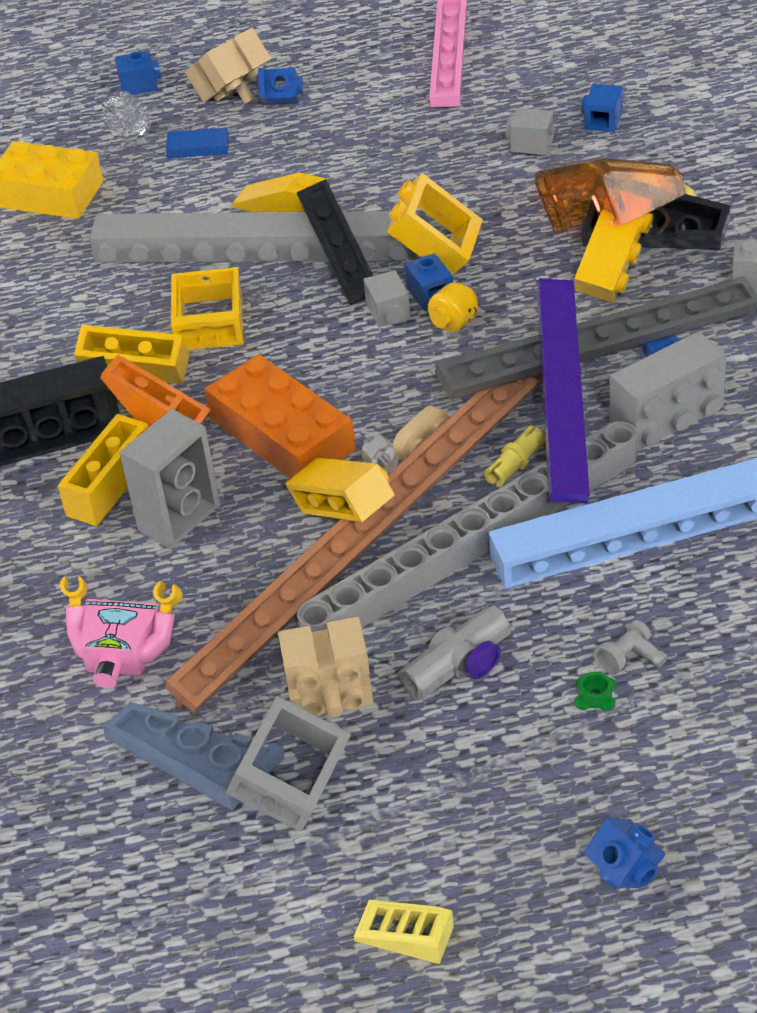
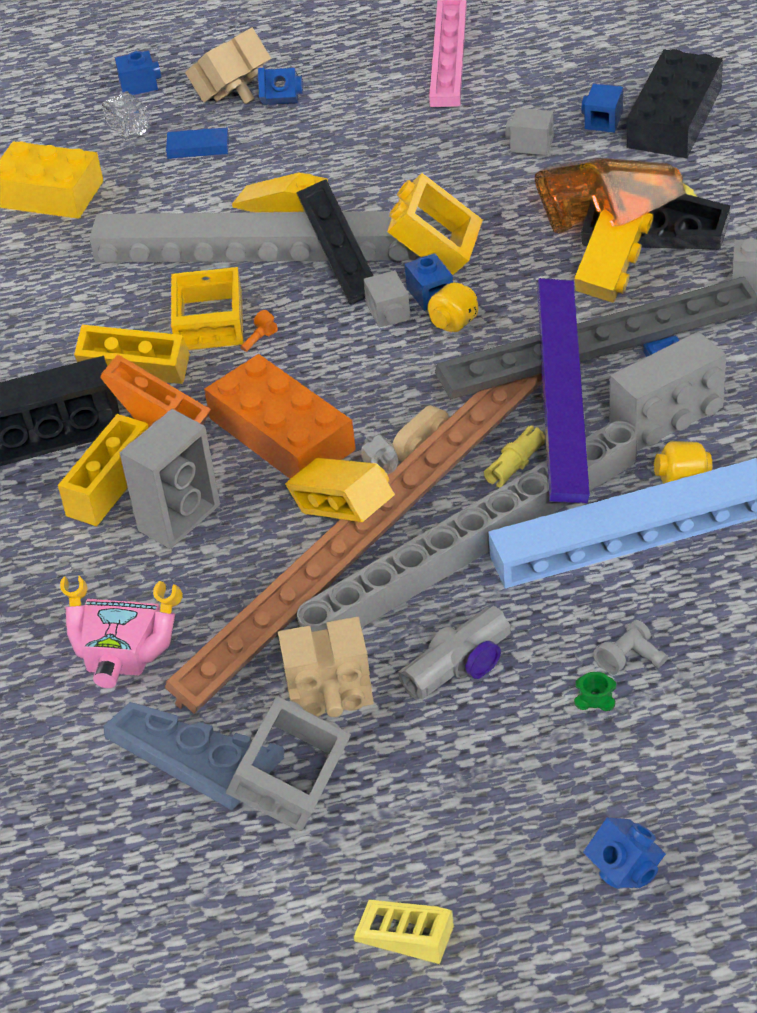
none -> orange hand [240,310,278,352]
none -> black brick [626,49,723,158]
none -> yellow head [654,441,713,484]

